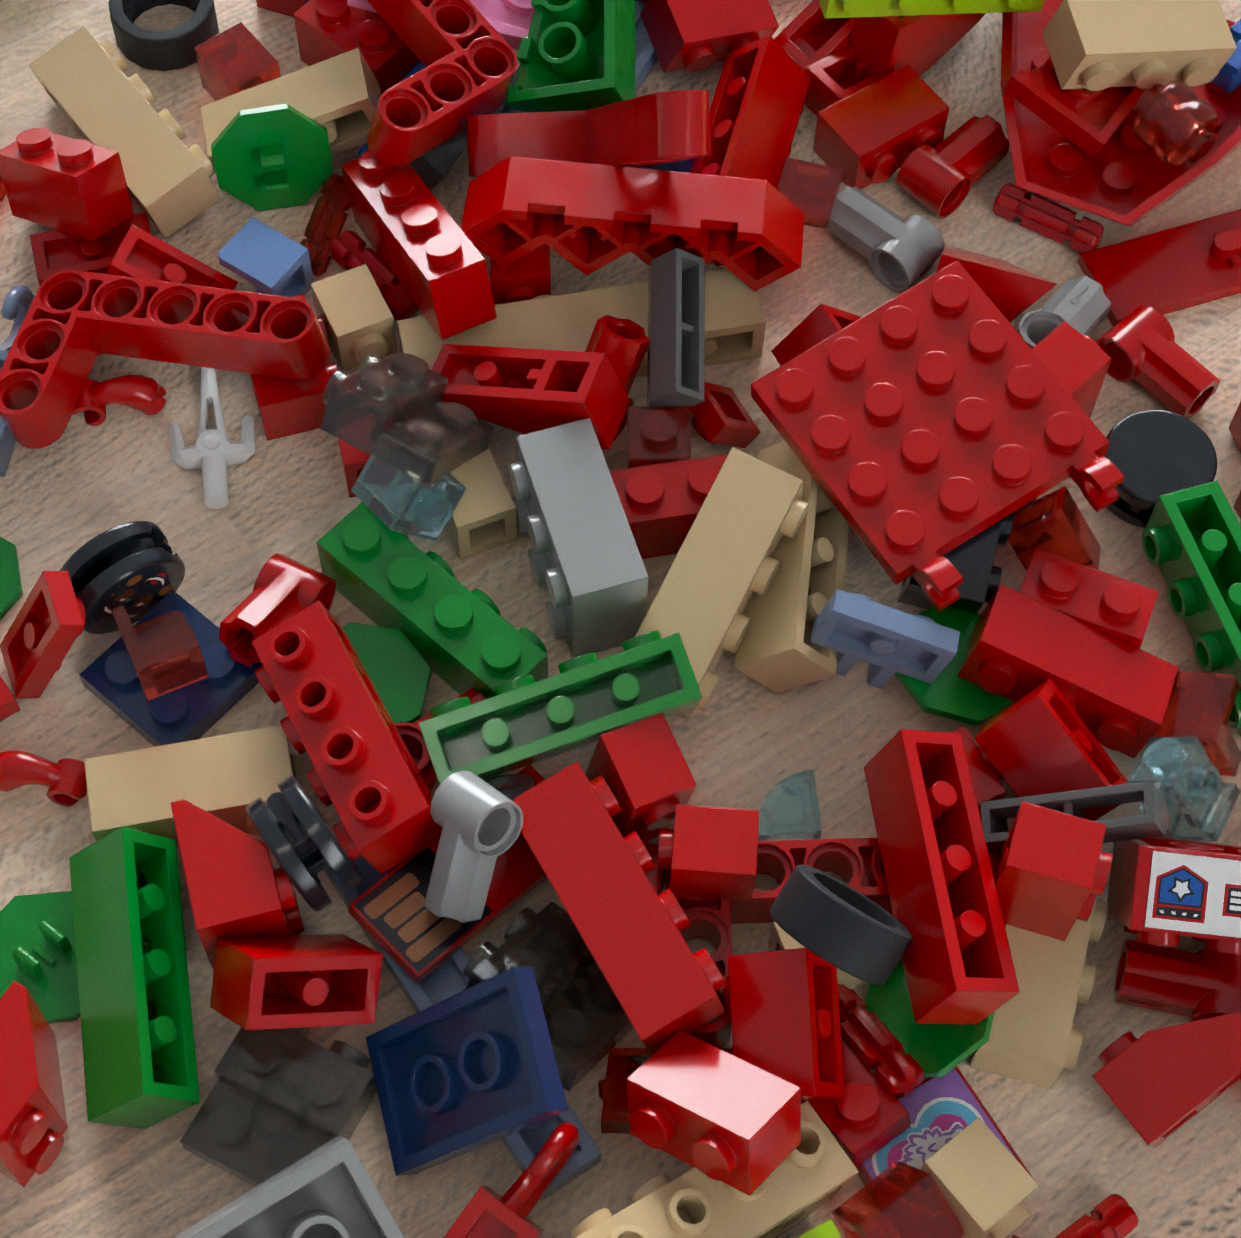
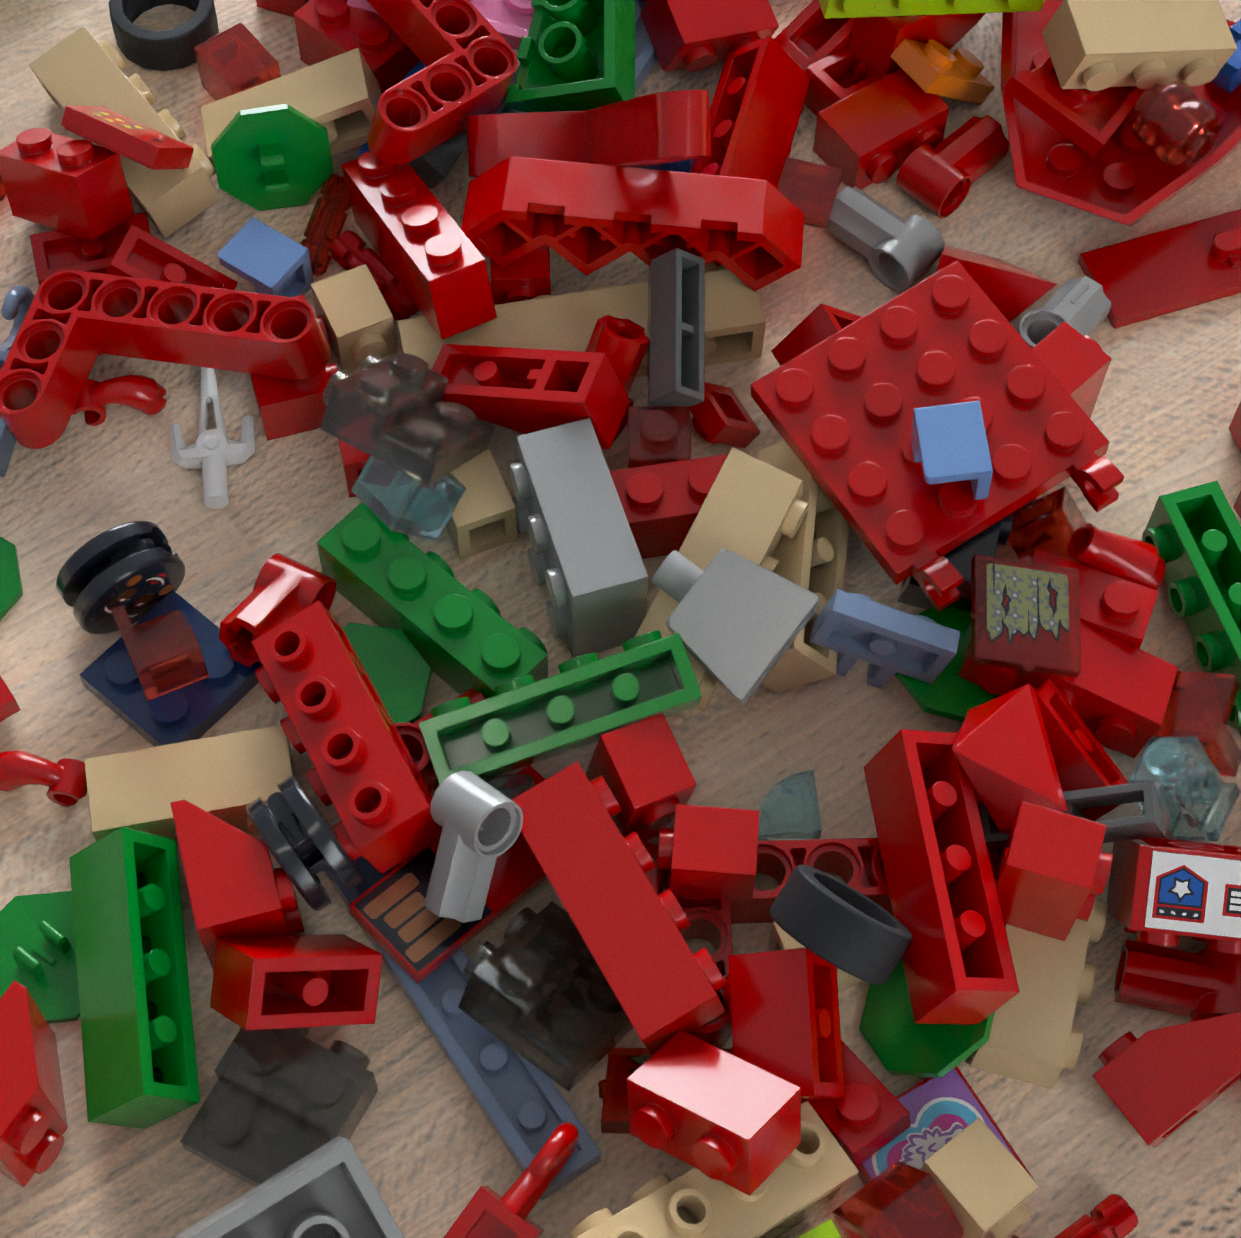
red plate [0,571,86,699] -> none
dark blue plate [366,967,568,1176] -> none
red axle [838,984,924,1098] -> none
red axle [993,183,1104,253] -> none
red piece [1096,305,1221,419] -> none
black head [1102,410,1217,528] -> none
none -> red tile [61,105,194,170]
none -> light grey torso [651,548,819,707]
none -> orange plate [890,38,995,105]
none -> medium blue panel [911,401,993,500]
none -> red slope [952,684,1067,835]
none -> piece [971,554,1081,678]
none -> red cone [1068,523,1166,590]

